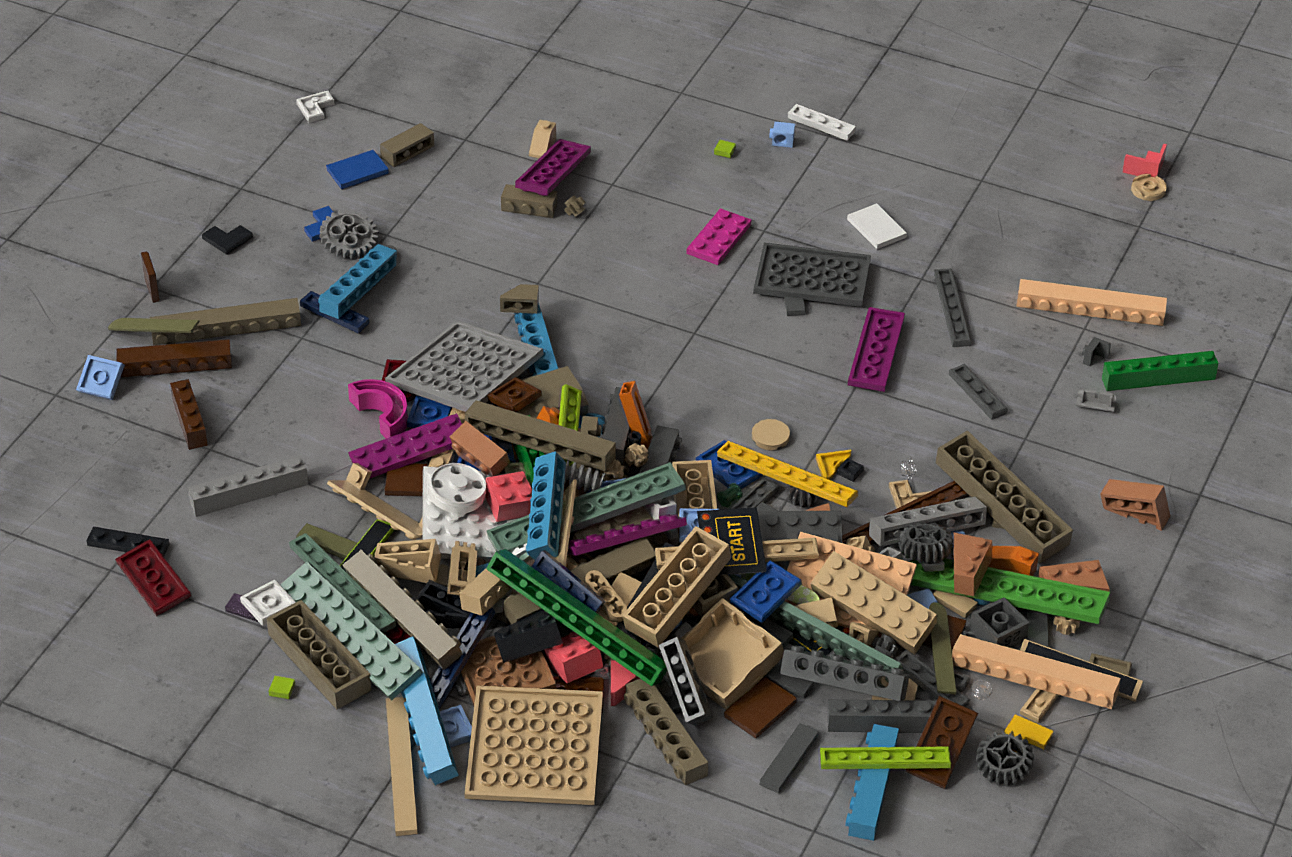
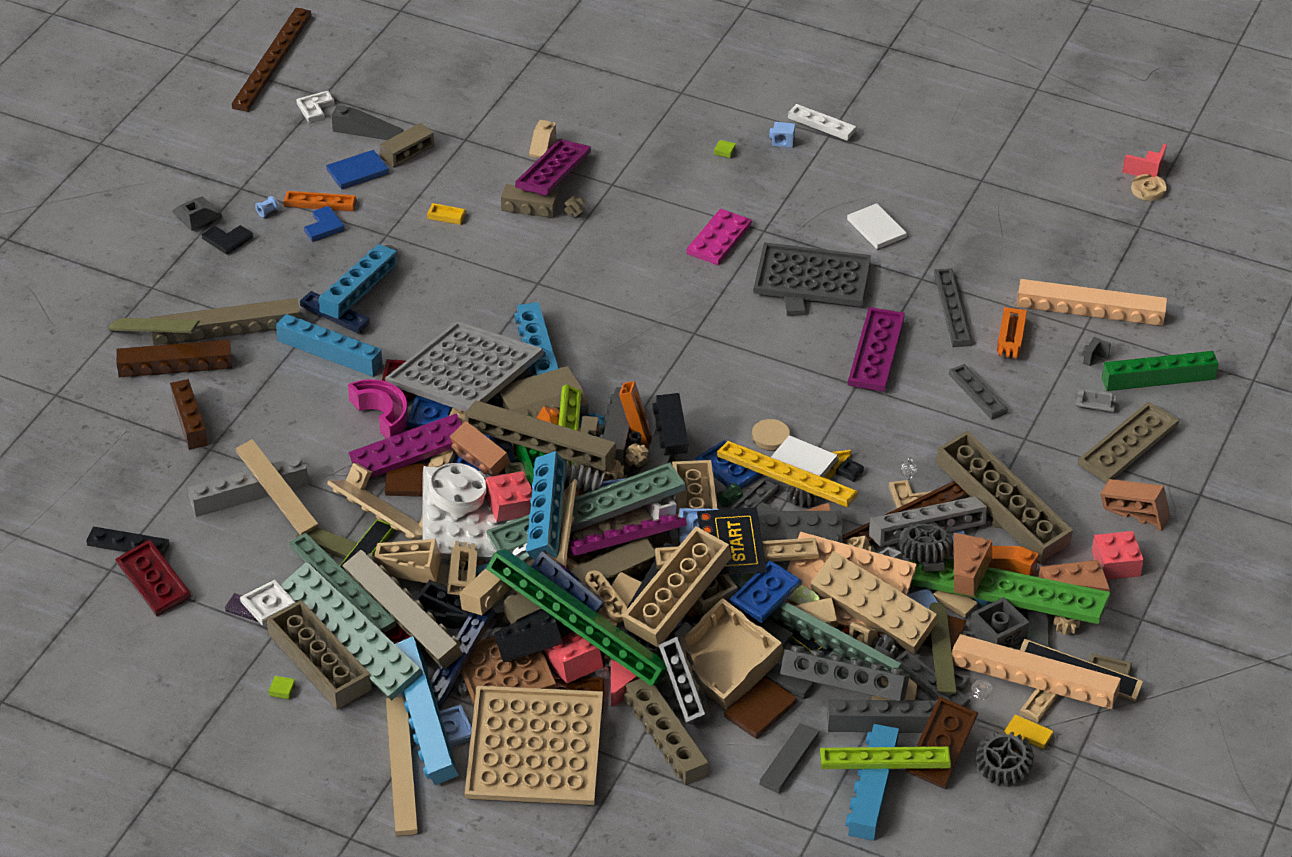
light blue tile [76,355,124,400] -> none
reddish brown tile [141,251,160,303] -> none
light grey gear [320,209,378,259] -> none
reddish brown plate [487,377,542,412] -> none
dark tan slope [500,284,539,314] -> none
none -> dark grey slope [173,196,222,231]
none -> reddish brown plate [231,8,311,112]
none -> tan tile [236,439,318,536]
none -> light blue bush [255,196,279,218]
none -> dark azure brick [276,314,383,377]
none -> orange tile [284,191,357,212]
none -> dark grey wedge [331,105,403,140]
none -> yellow tile [427,203,466,225]
none -> black wedge [653,393,689,456]
none -> white tile [771,436,838,477]
none -> orange hinge [997,307,1027,359]
none -> dark tan plate [1077,402,1179,482]
none -> coral brick [1092,531,1143,580]

